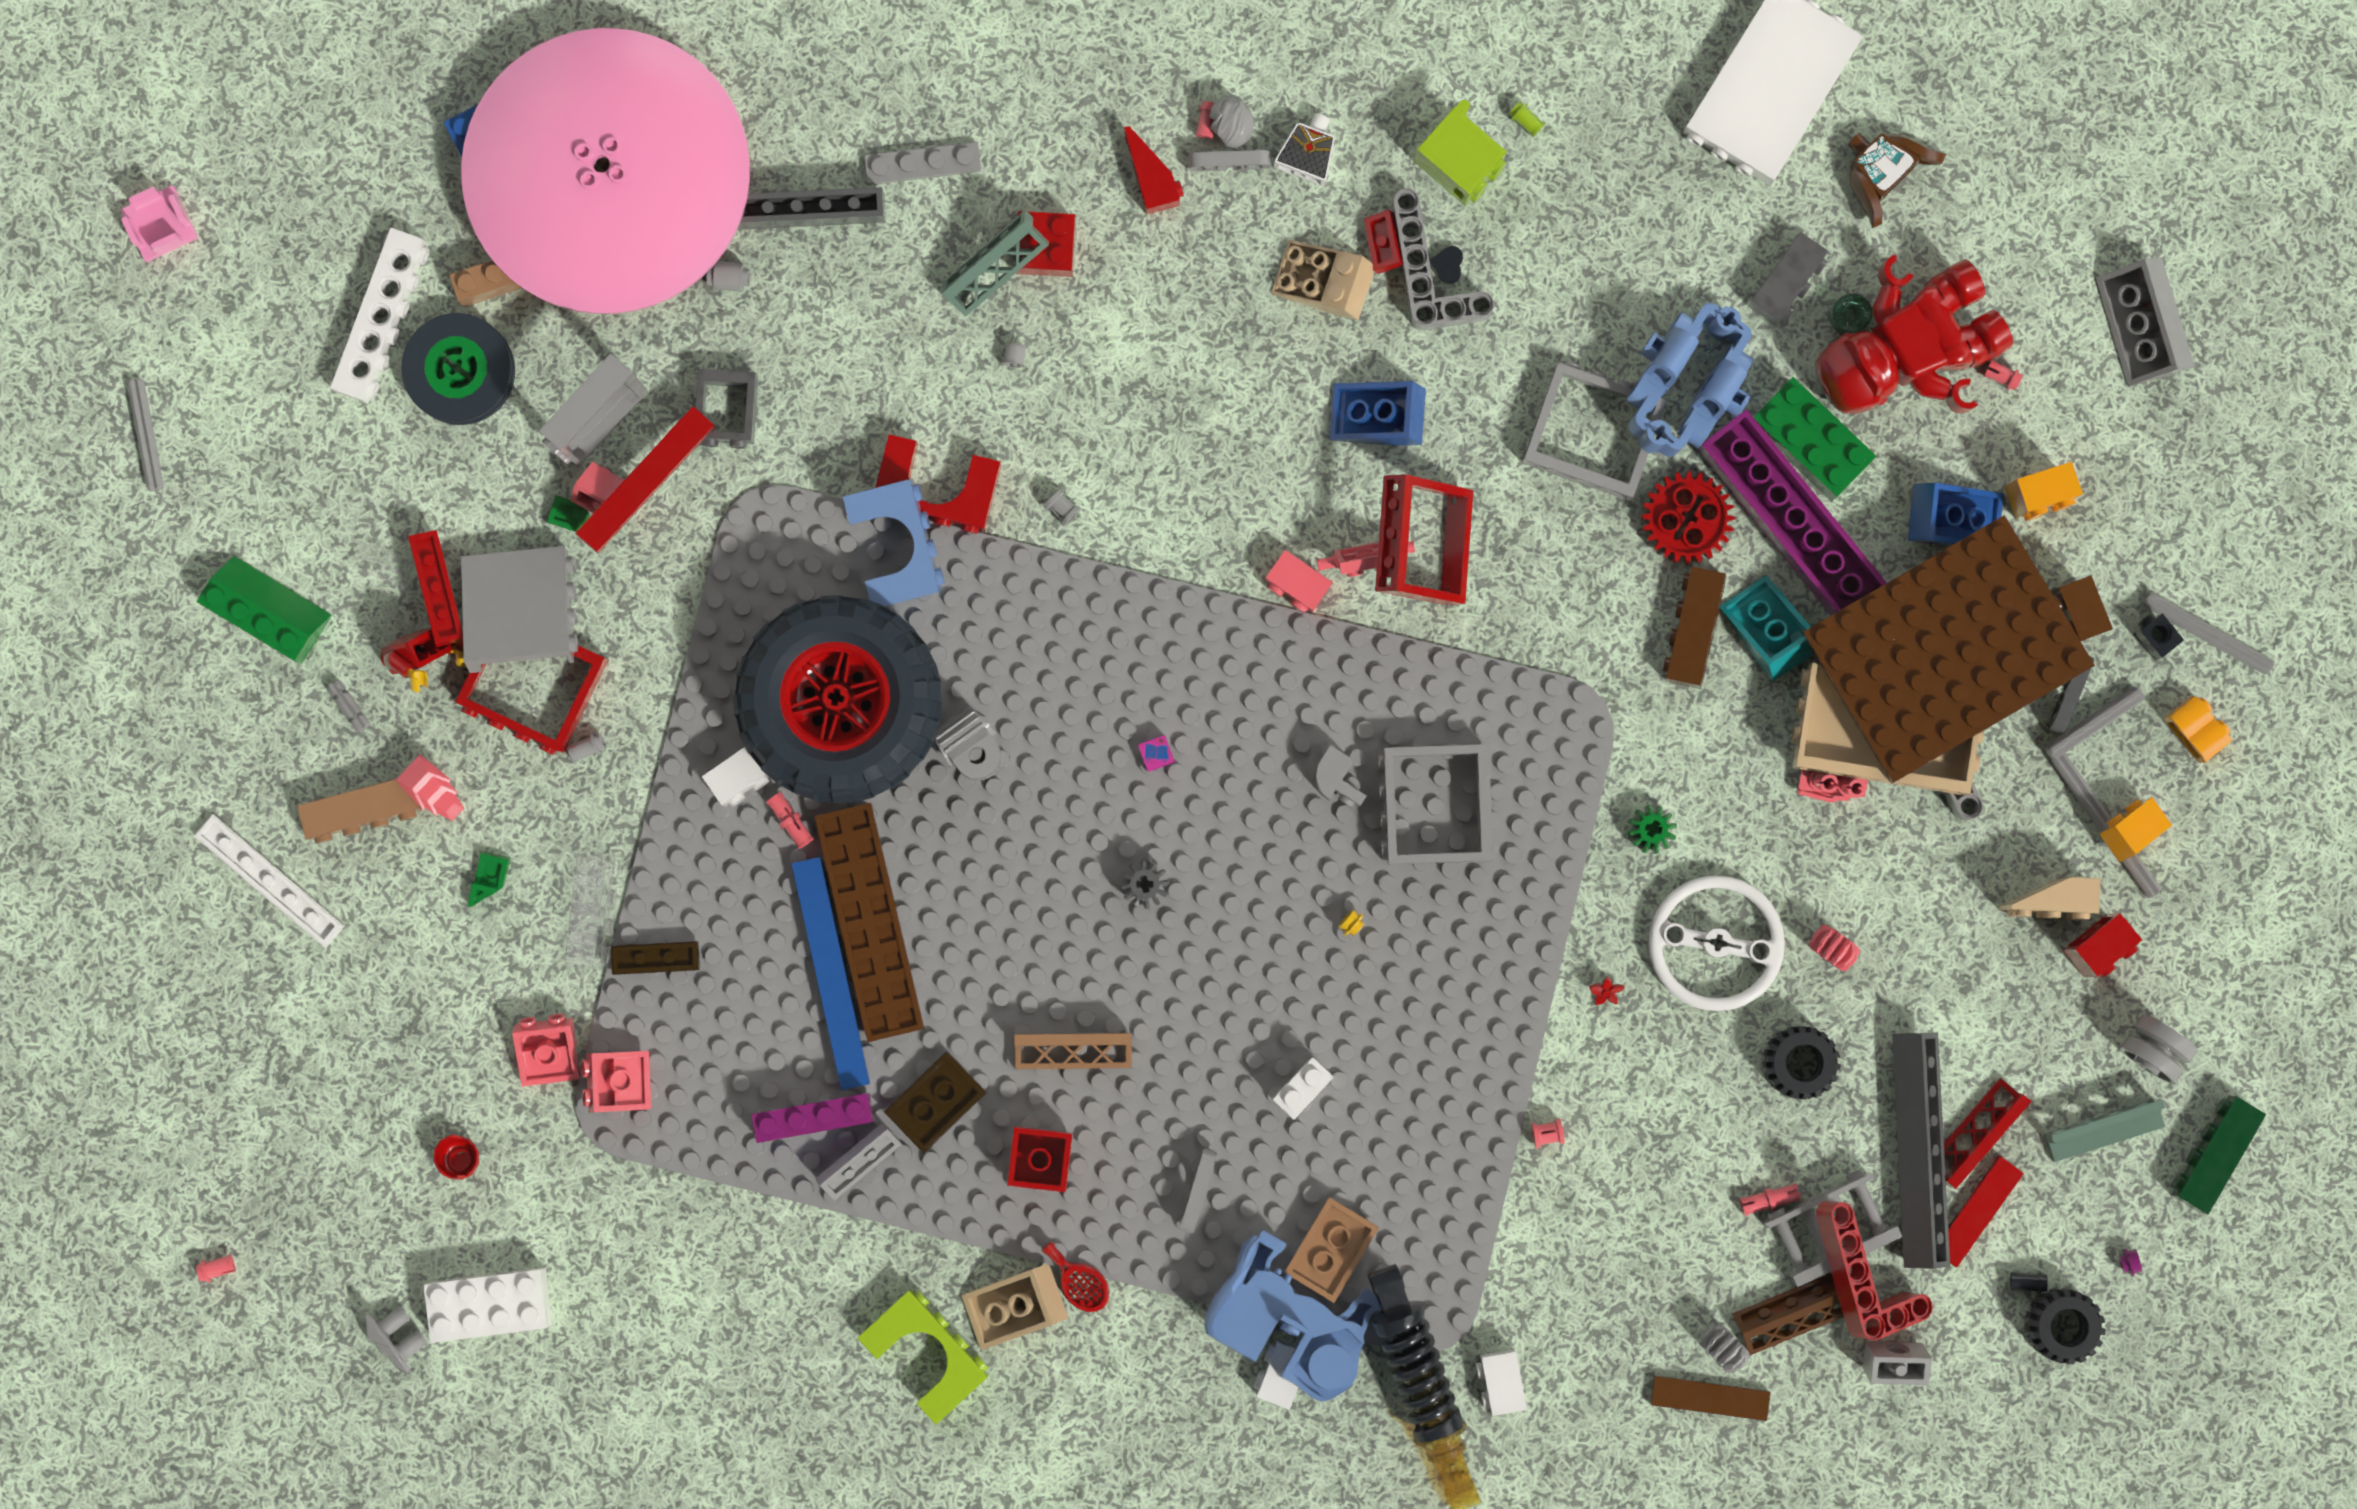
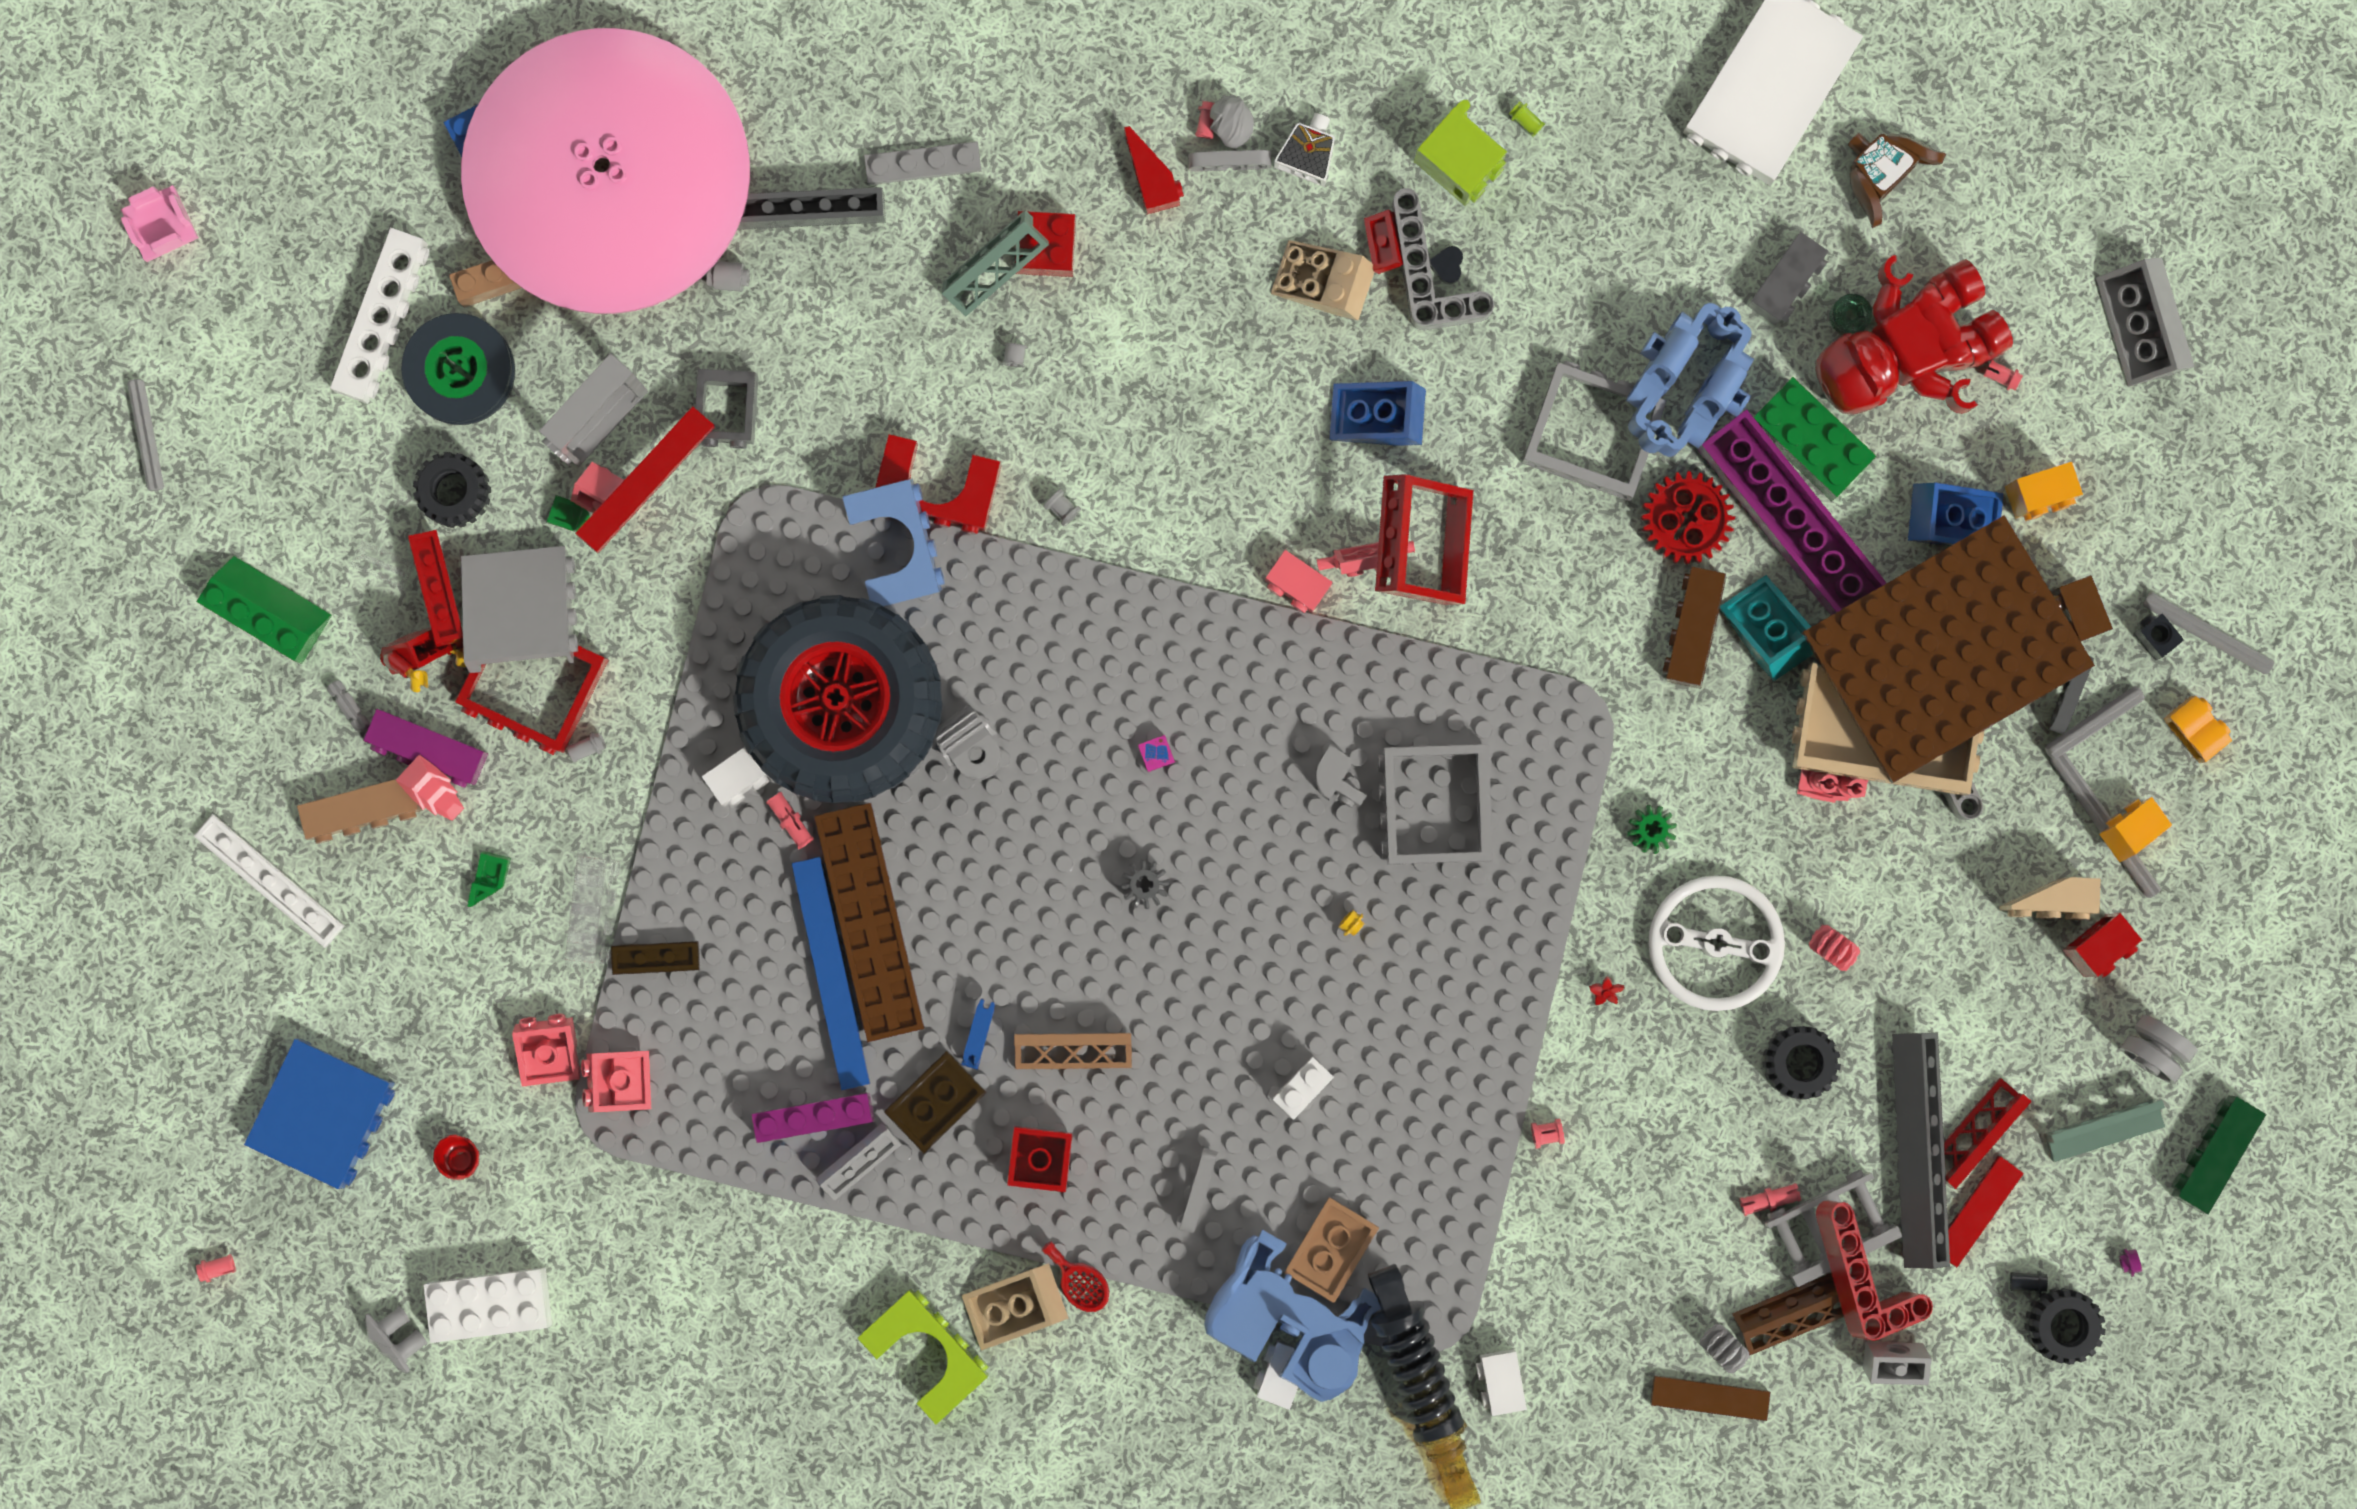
none -> blue panel [244,1038,395,1190]
none -> magenta brick [363,709,488,788]
none -> black tyre [413,452,491,528]
none -> blue piece [961,998,995,1070]

